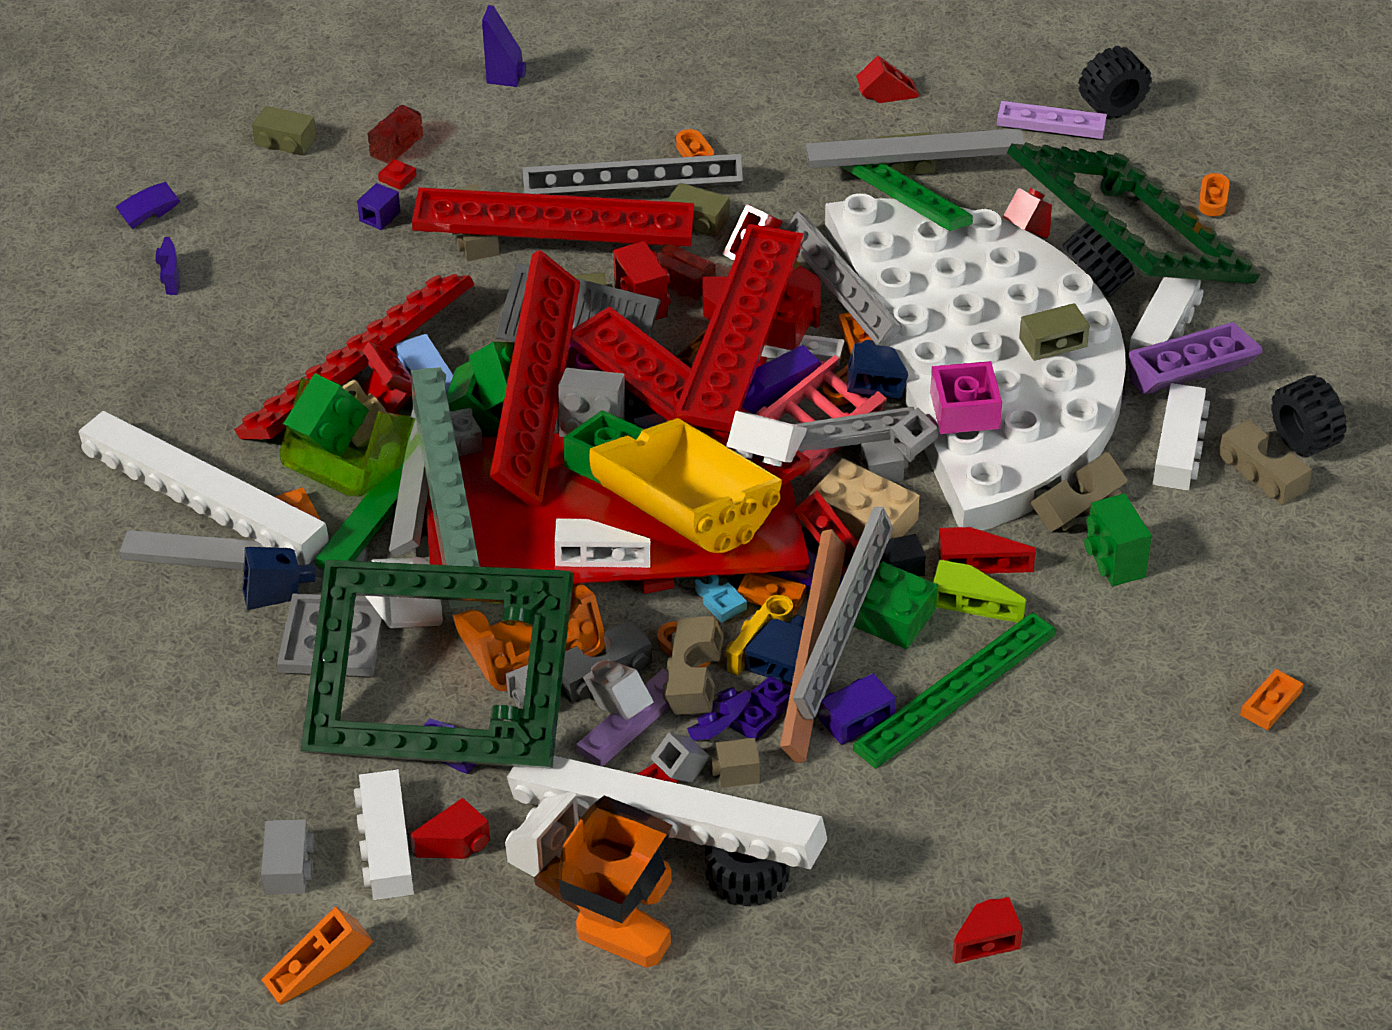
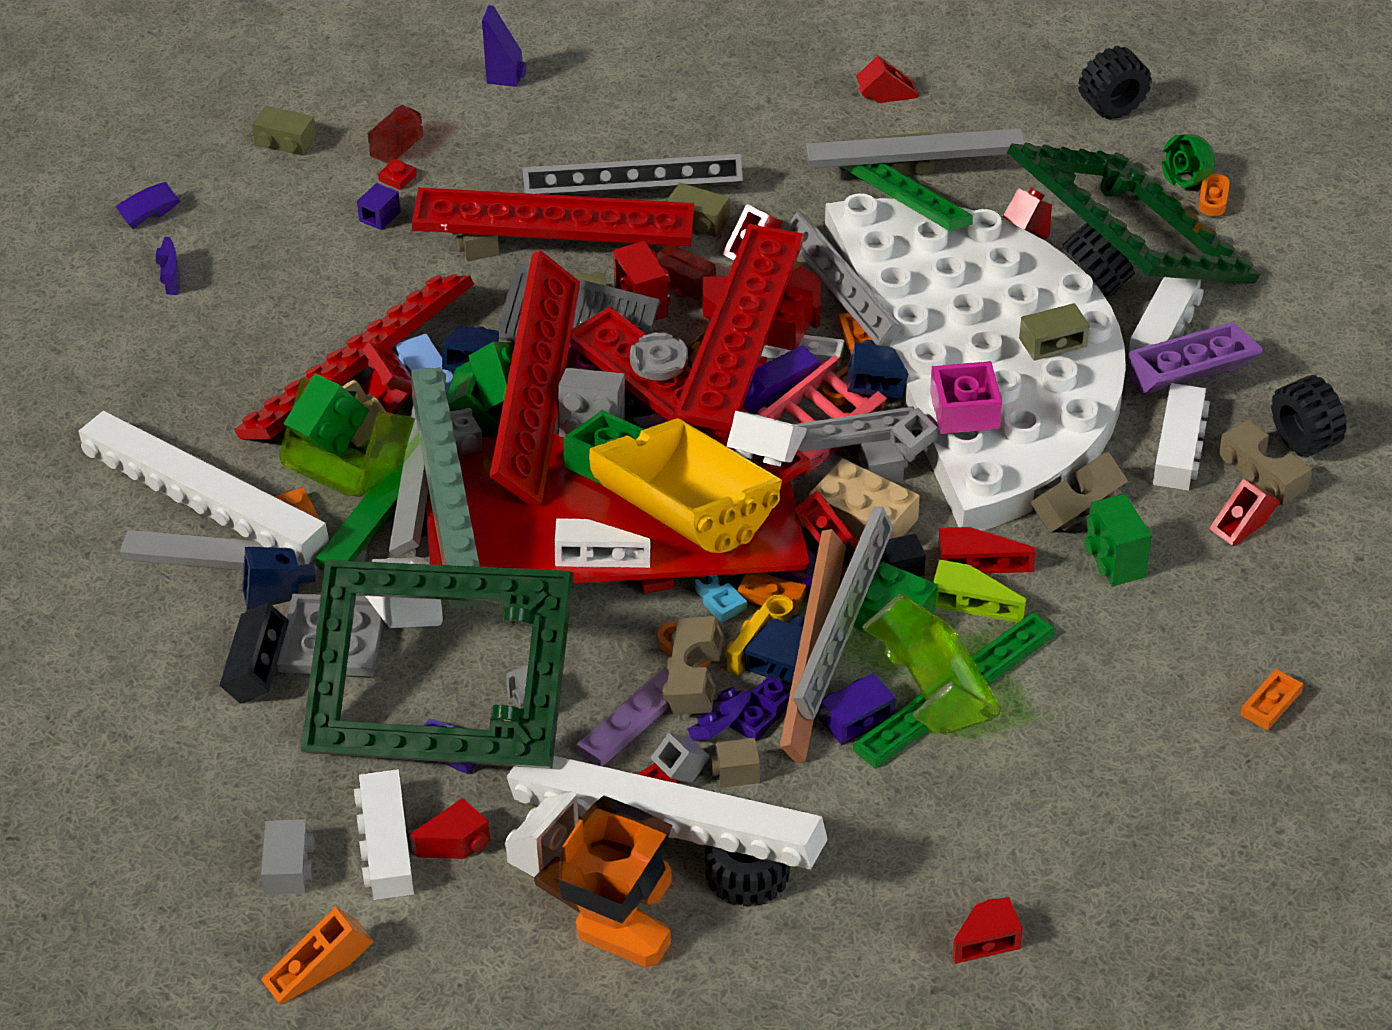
orange windscreen [453,583,605,691] -> none
dark grey arch [561,619,652,704] -> none
light grey brick [583,659,654,720] -> none
orange plate [676,129,714,157] -> none
lavender plate [997,101,1107,139] -> none
none -> black brick [219,602,289,704]
none -> dark blue torso [442,326,499,371]
none -> light grey tile [630,333,688,380]
none -> clear neon green windscreen [862,593,1002,735]
none -> green cylinder [1162,134,1215,188]
none -> red slope [1209,478,1281,546]

